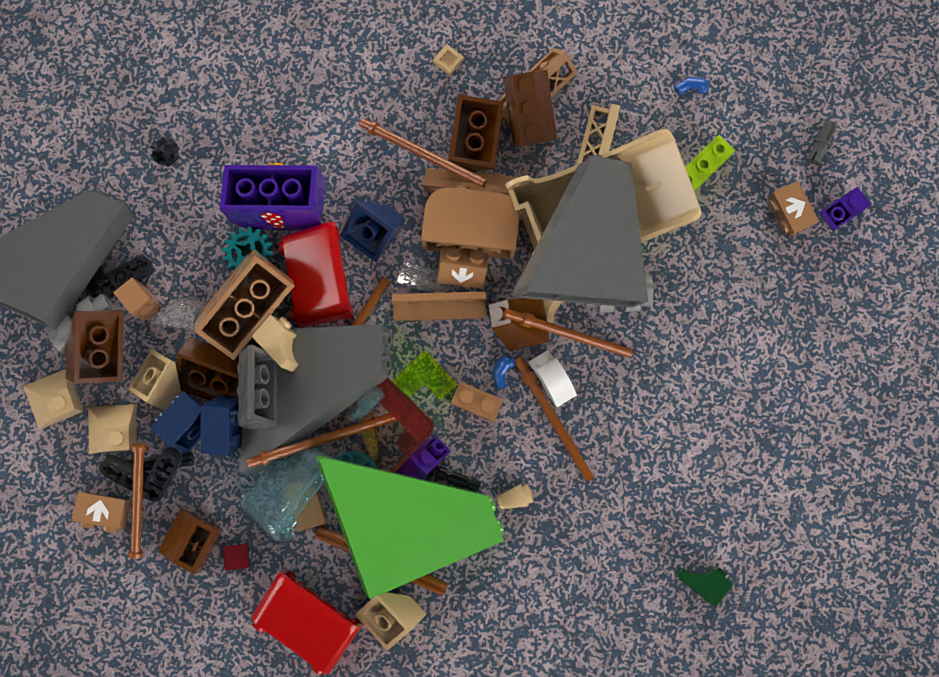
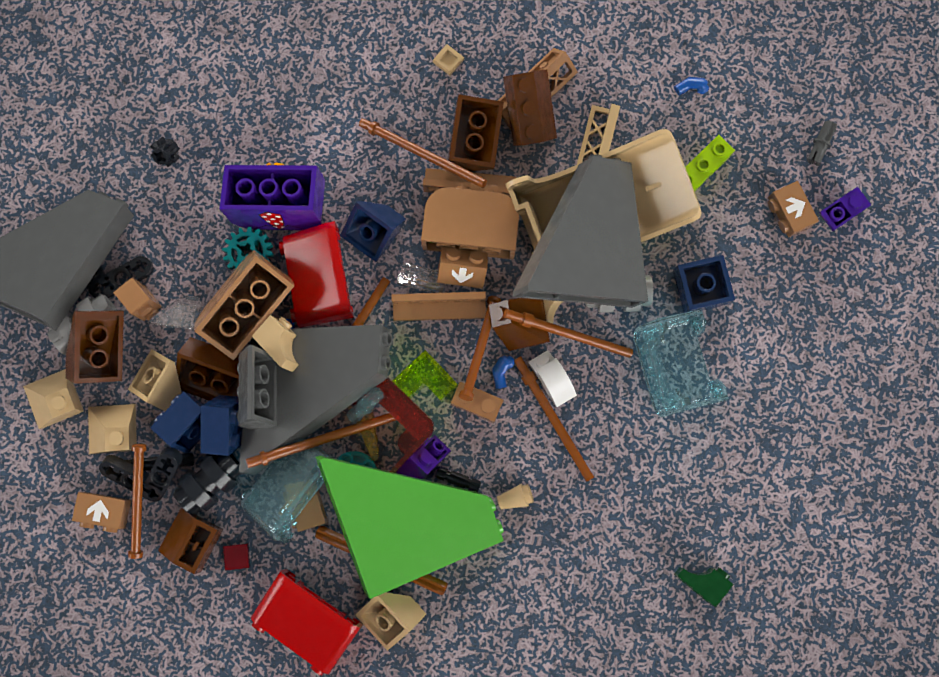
none -> black piece [173,454,242,515]
none -> dark orange bar [459,296,501,401]
none -> clear light blue windscreen [634,309,729,417]
none -> dark blue brick [673,255,735,315]

